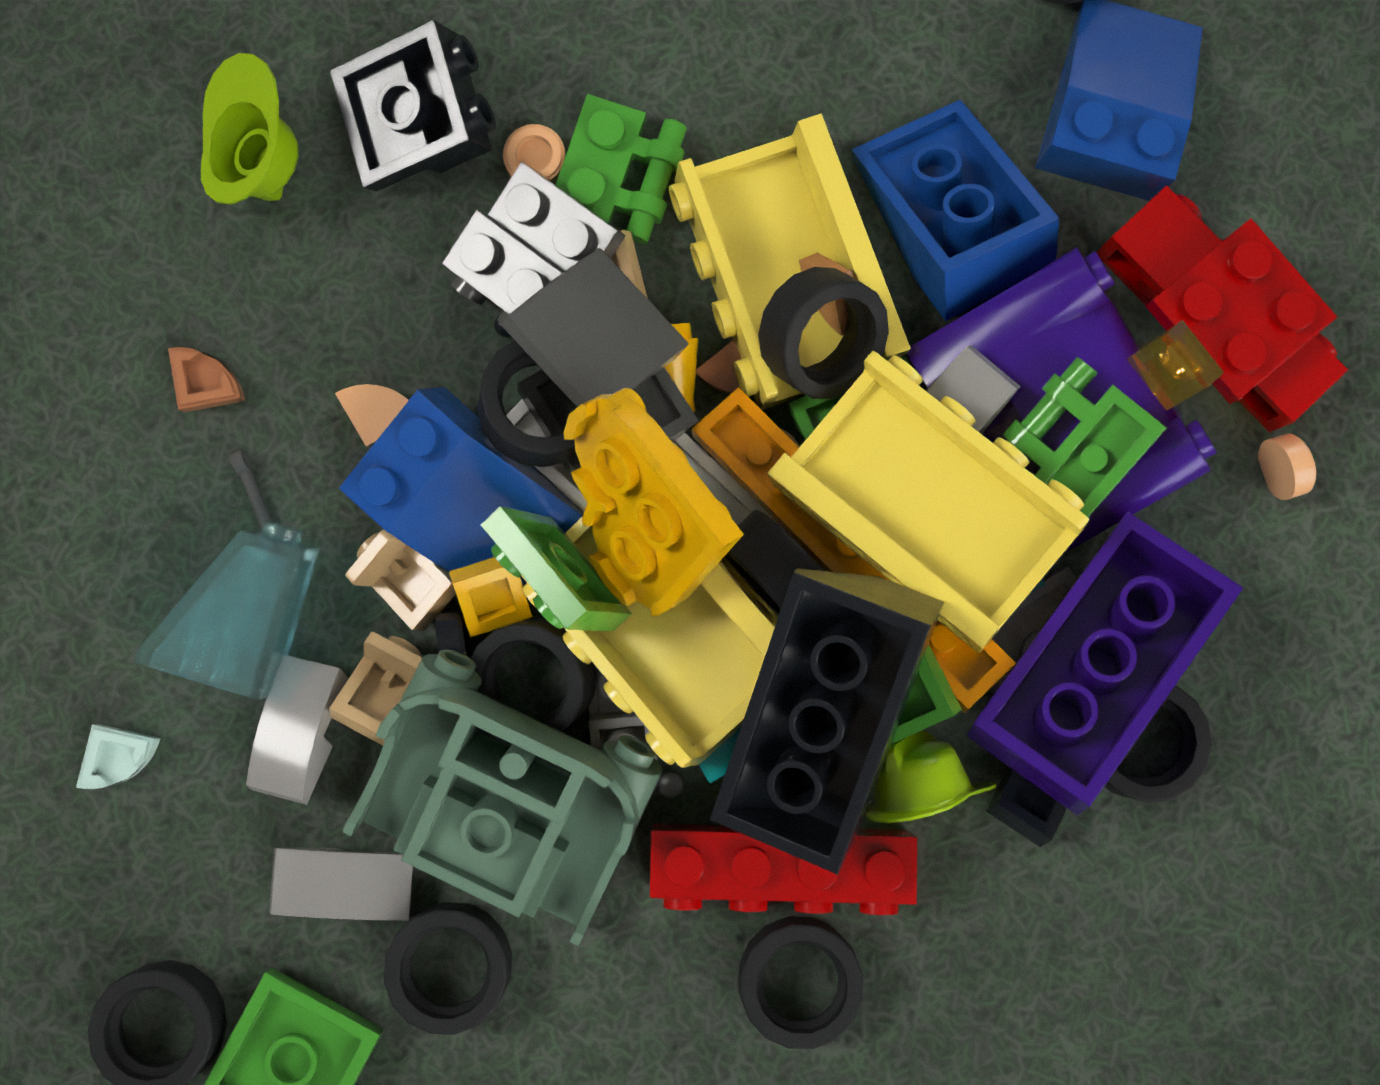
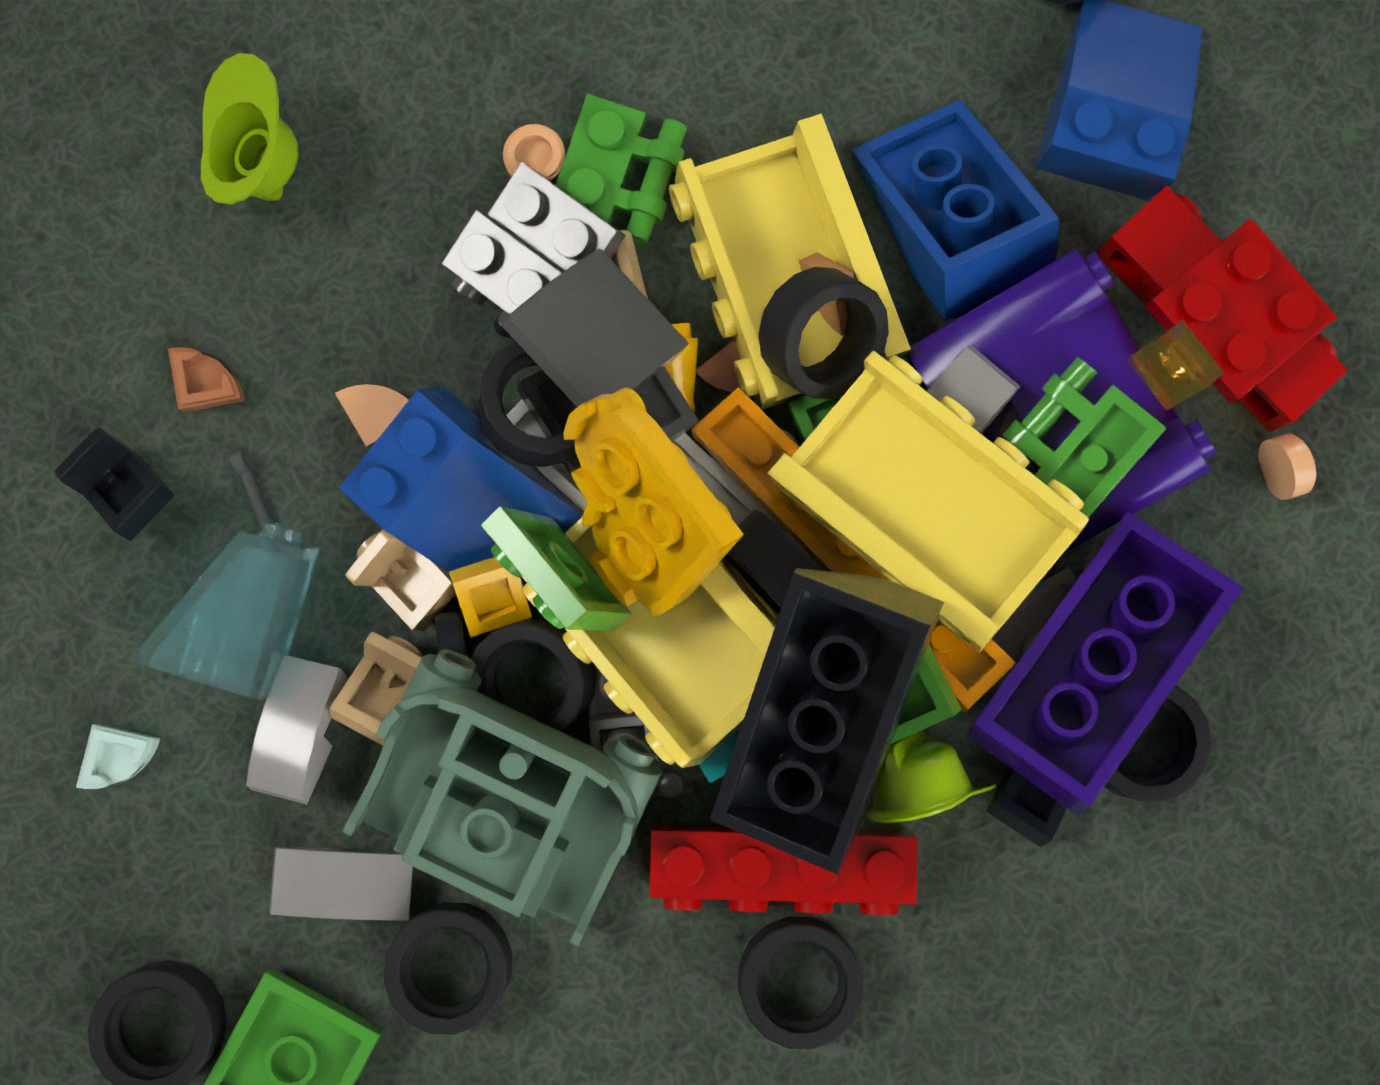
black plate [330,20,496,192] -> none
none -> black bracket [55,428,175,541]

